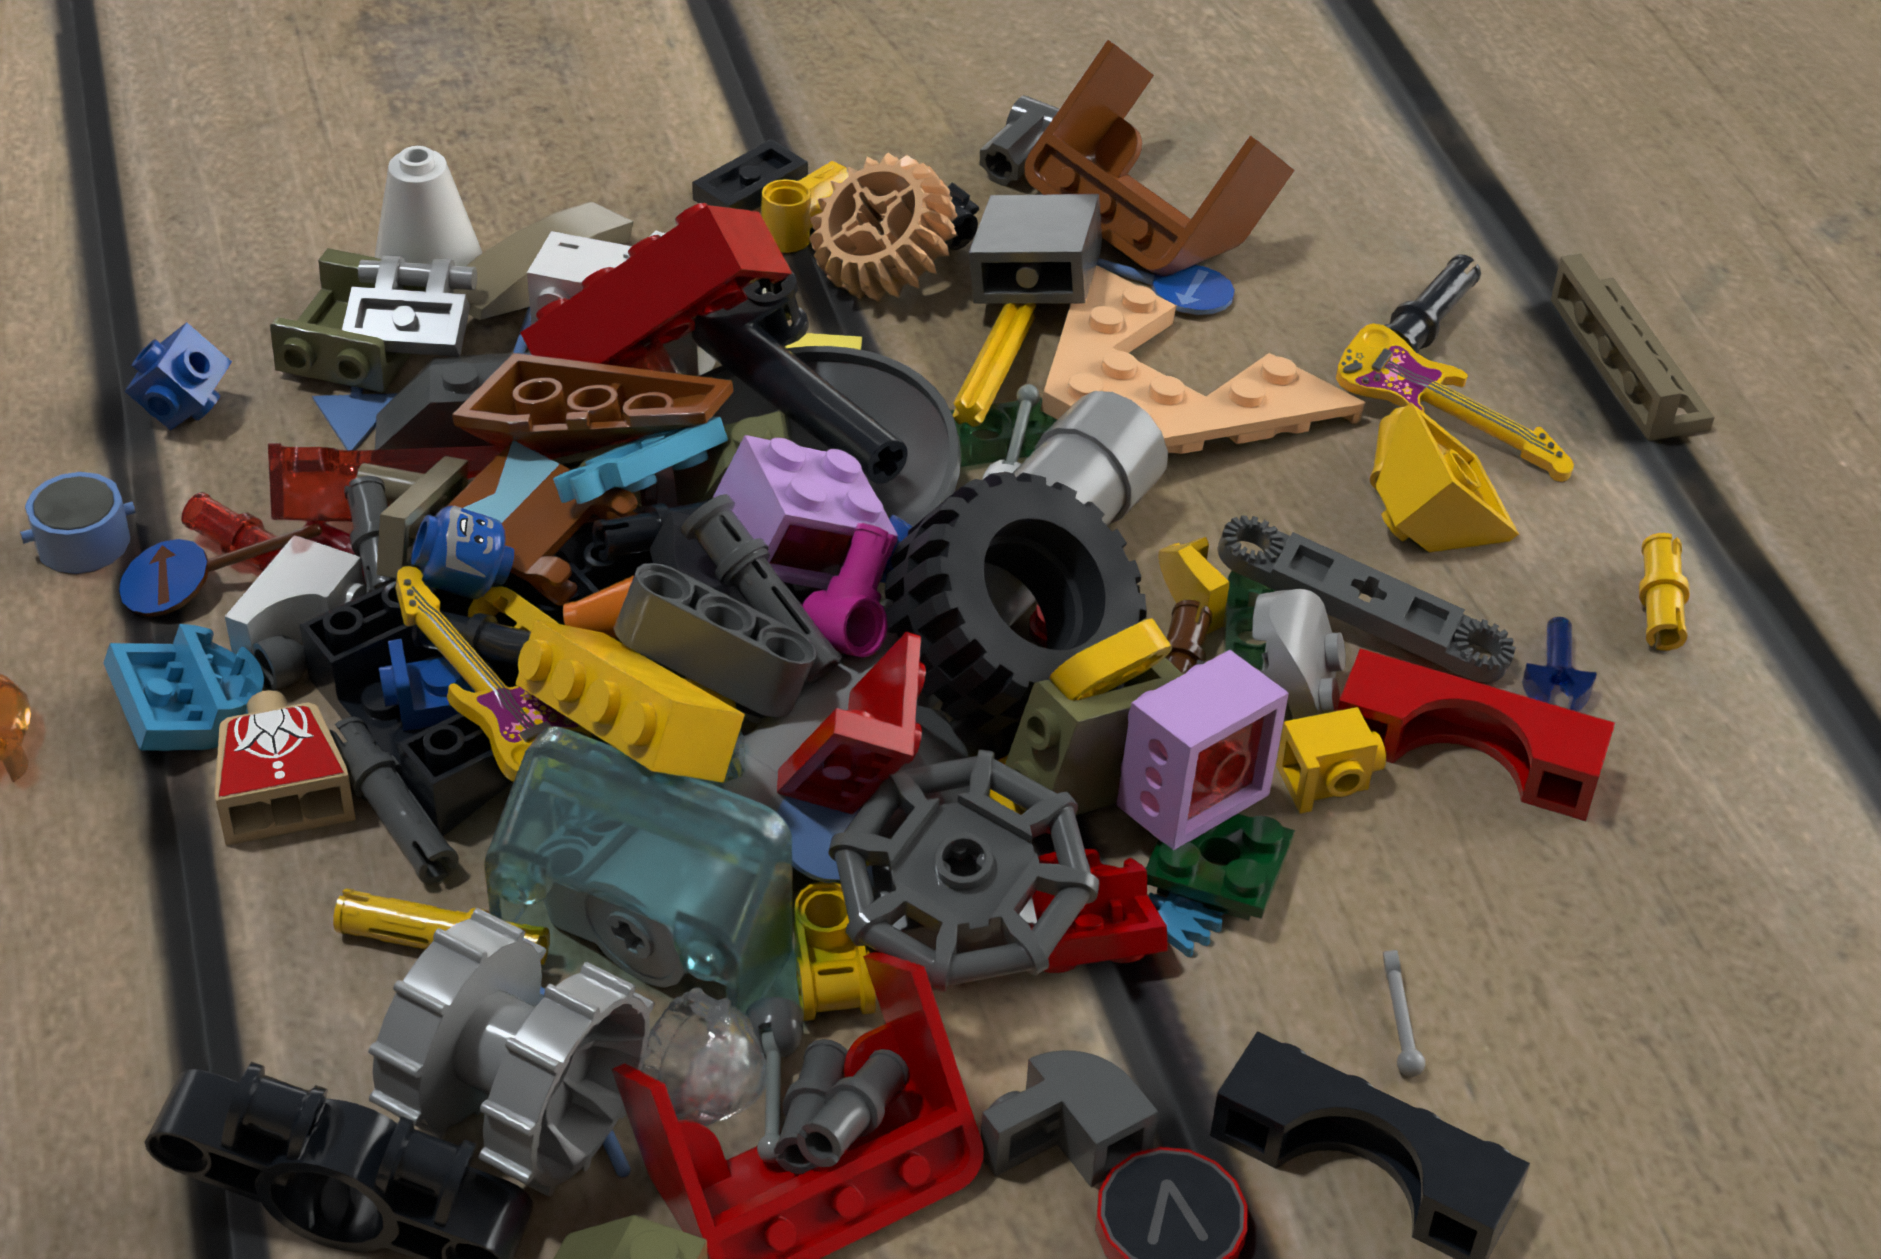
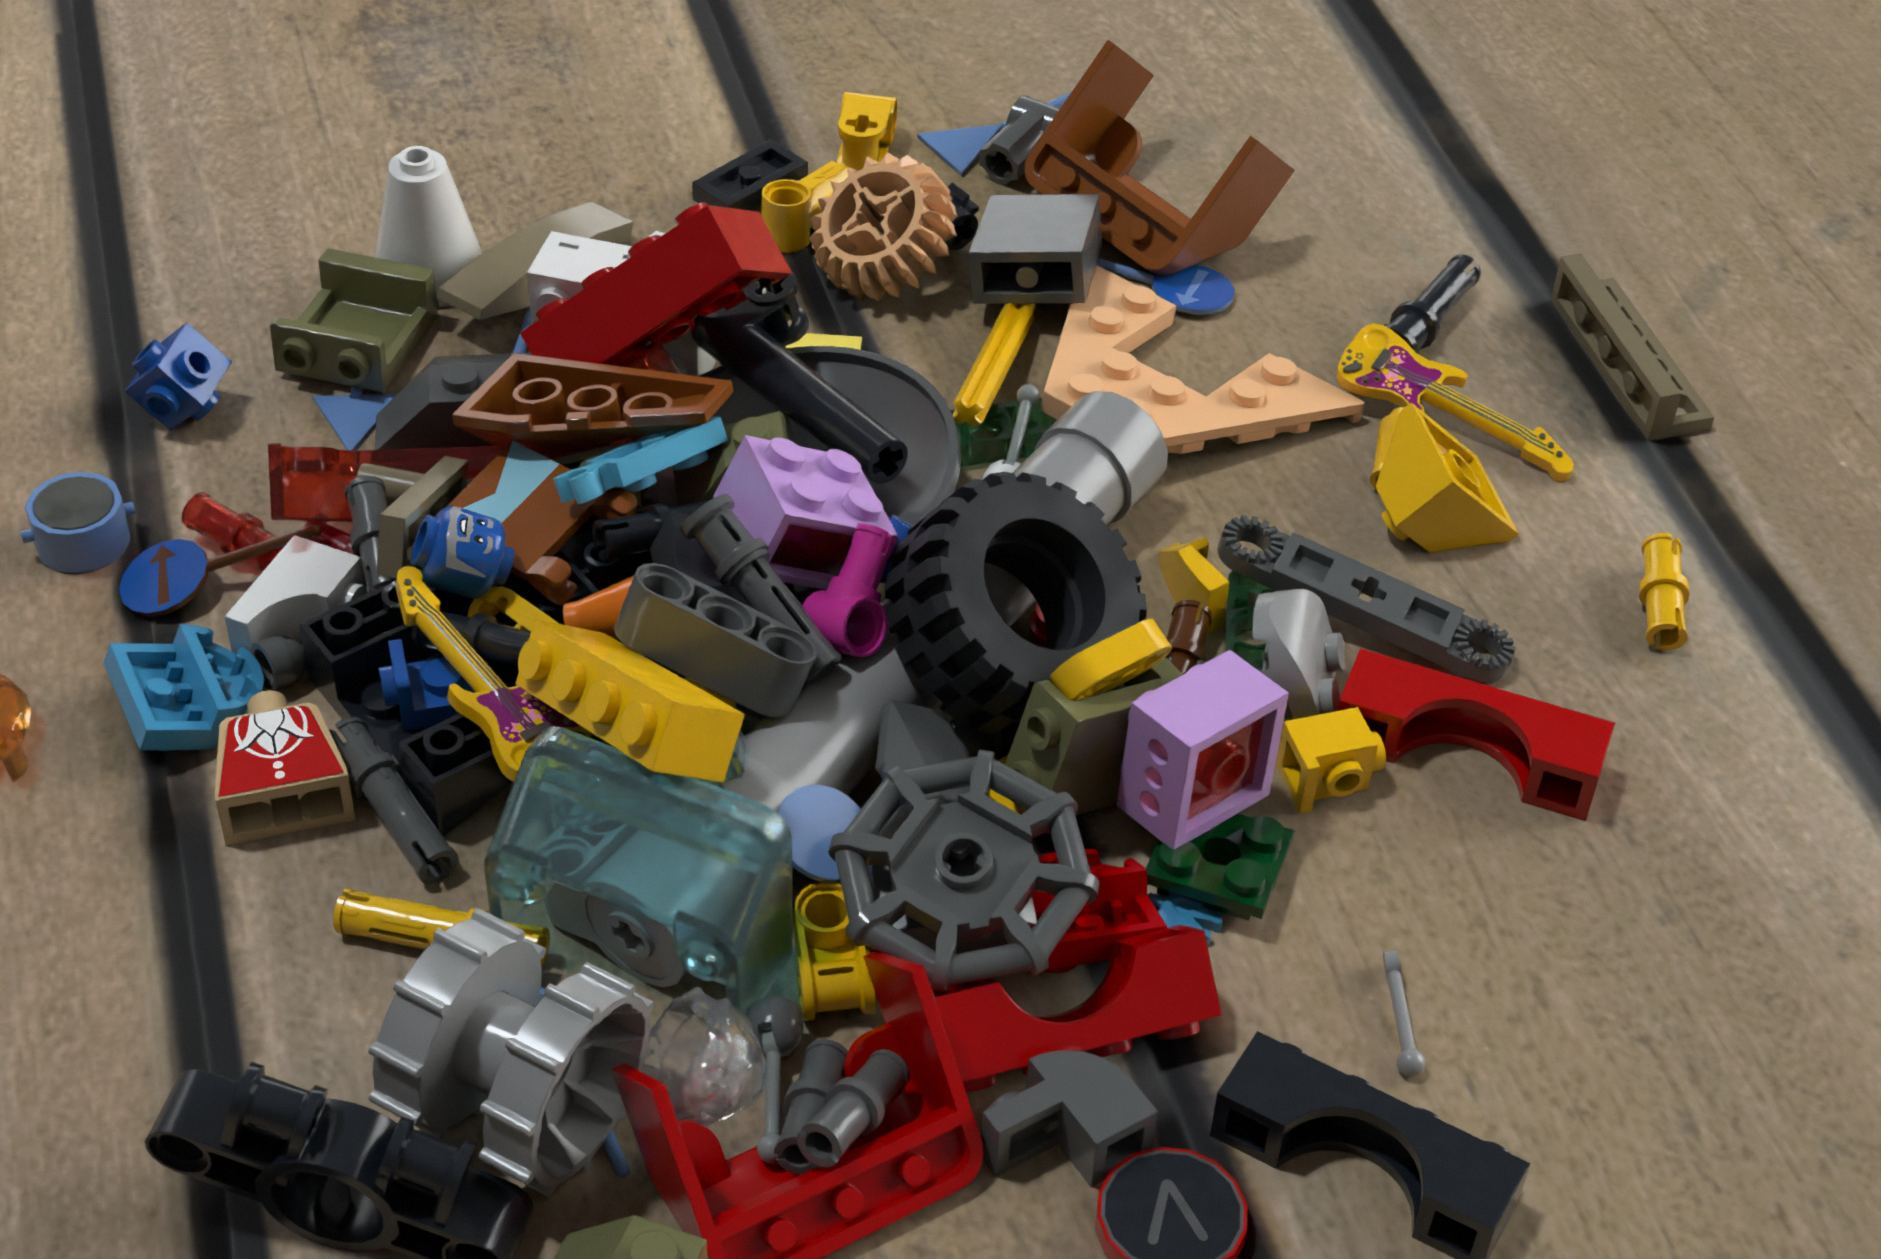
light grey plate [342,255,477,357] -> none
red bracket [776,632,926,815] -> none
clear blue bar [1522,617,1597,712] -> none
none -> yellow piece [837,92,898,172]
none -> medium blue piece [917,91,1072,177]
none -> red arch [932,925,1222,1093]

